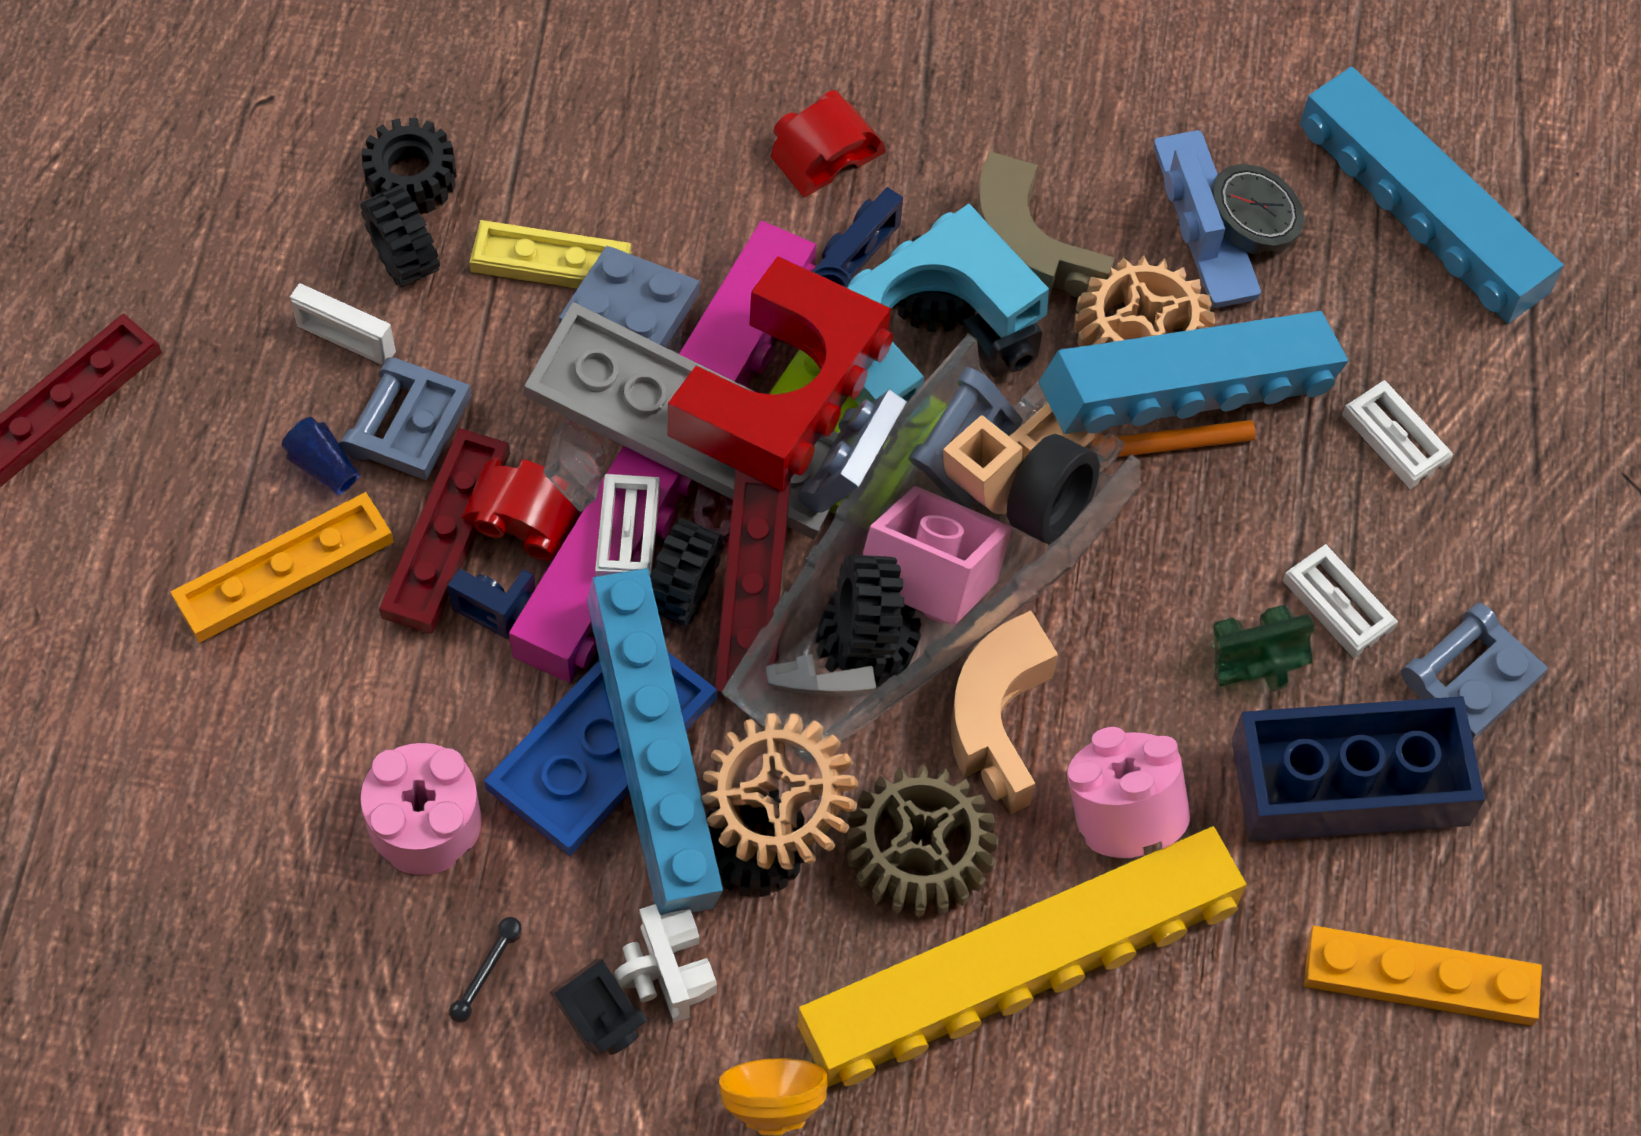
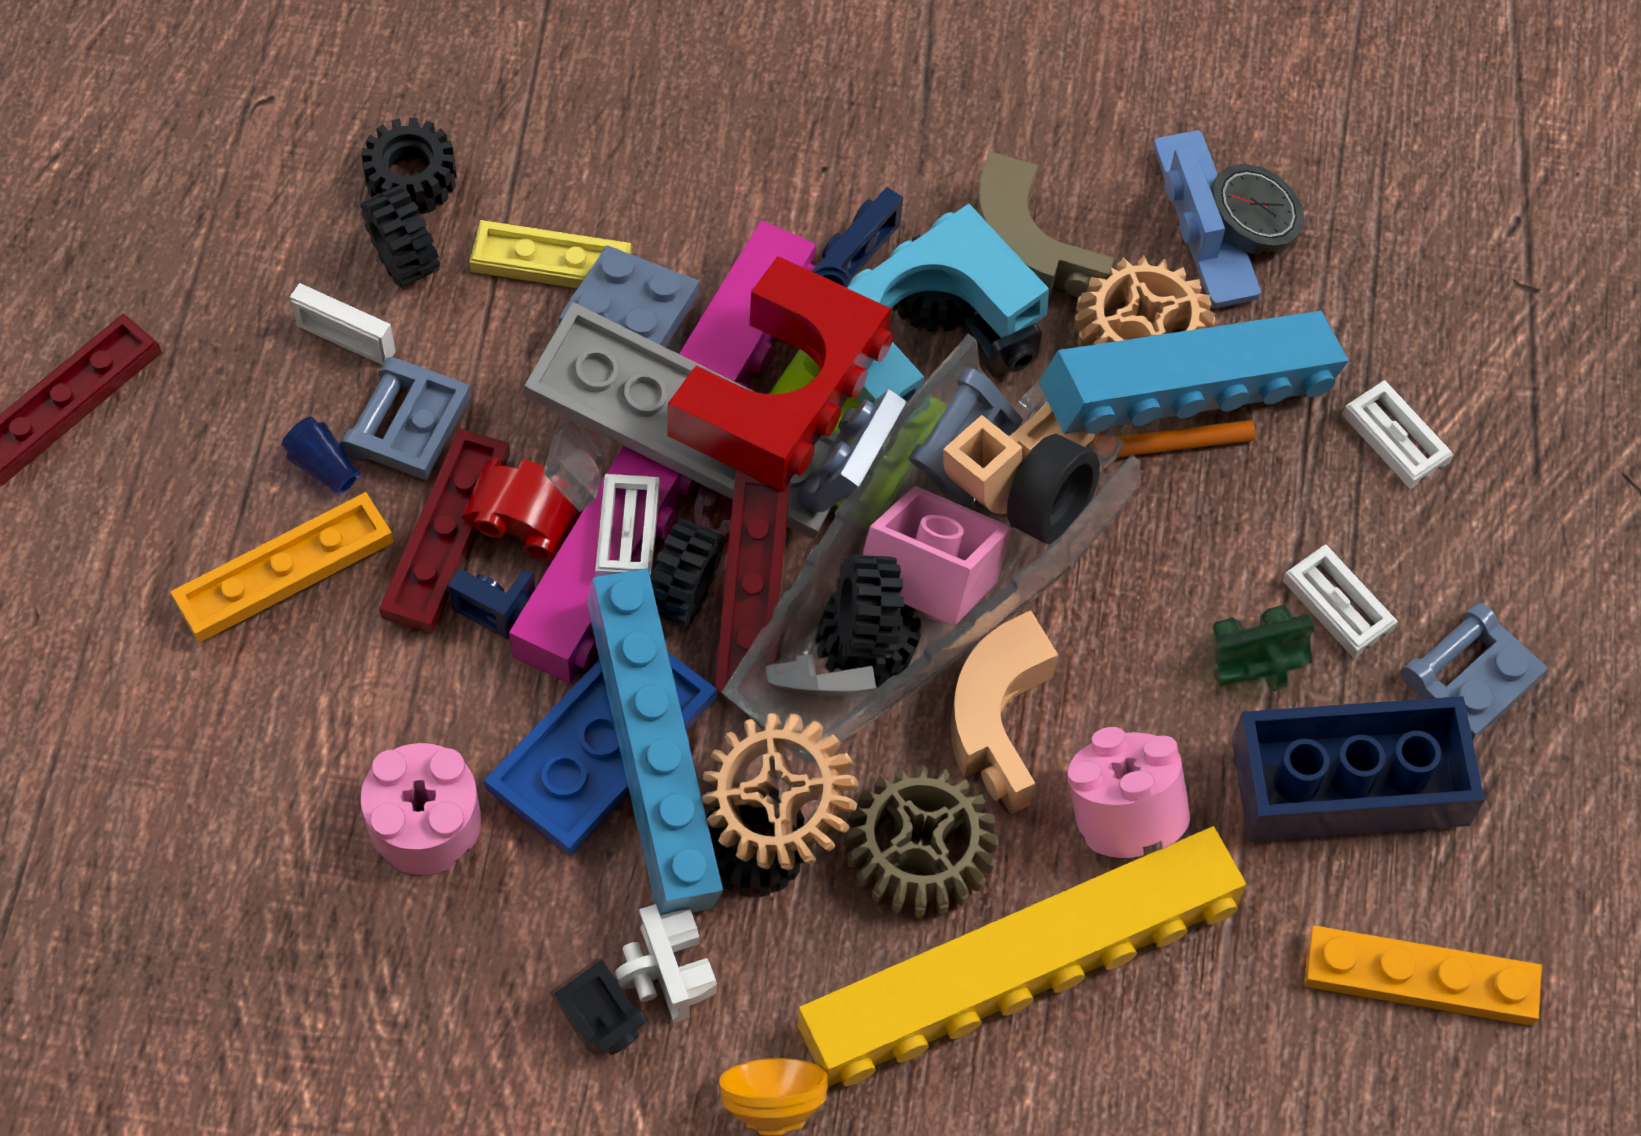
black hinge [449,917,522,1023] -> none
red cylinder [770,90,886,198] -> none
dark azure brick [1300,66,1564,324] -> none

